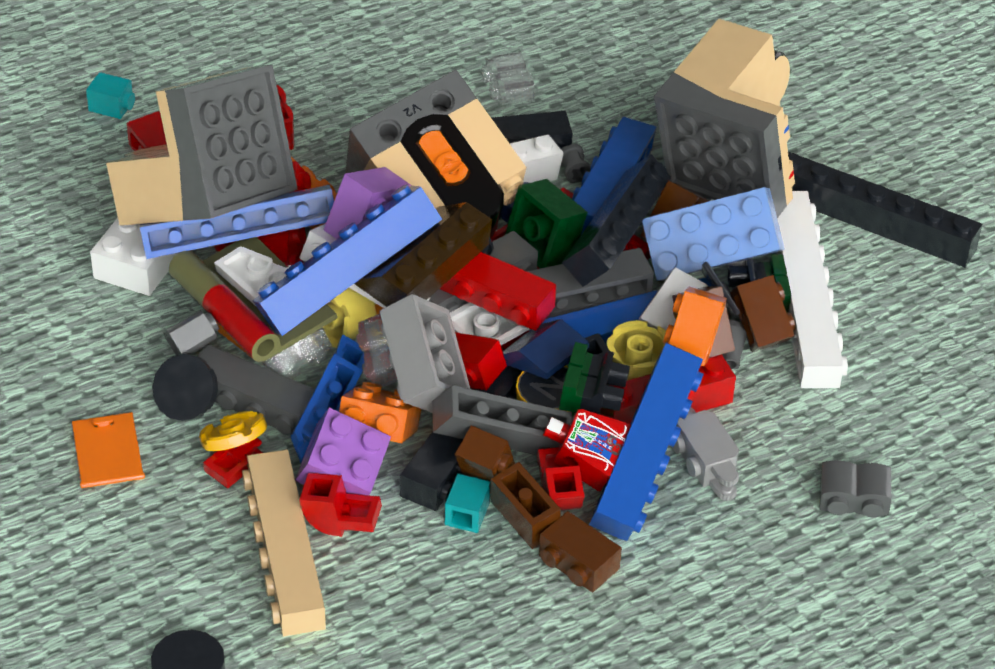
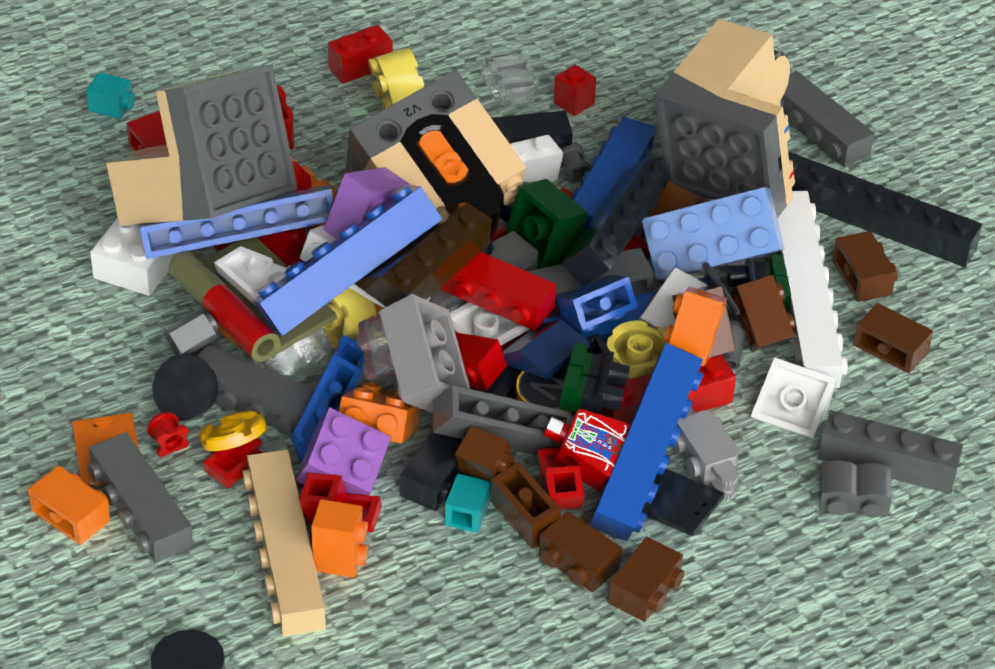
none -> orange brick [28,465,110,545]
none -> dark grey brick [87,432,193,563]
none -> red brick [147,412,189,457]
none -> orange brick [312,499,368,578]
none -> red brick [328,25,393,84]
none -> light yellow brick [368,48,424,110]
none -> red brick [554,64,596,116]
none -> blue brick [556,275,638,333]
none -> reddish brown brick [608,536,685,622]
none -> black container [642,469,724,536]
none -> white slope [751,358,837,439]
none -> dark grey brick [780,71,874,167]
none -> dark grey brick [818,410,964,494]
none -> reddish brown brick [832,231,898,302]
none -> reddish brown brick [854,303,933,374]

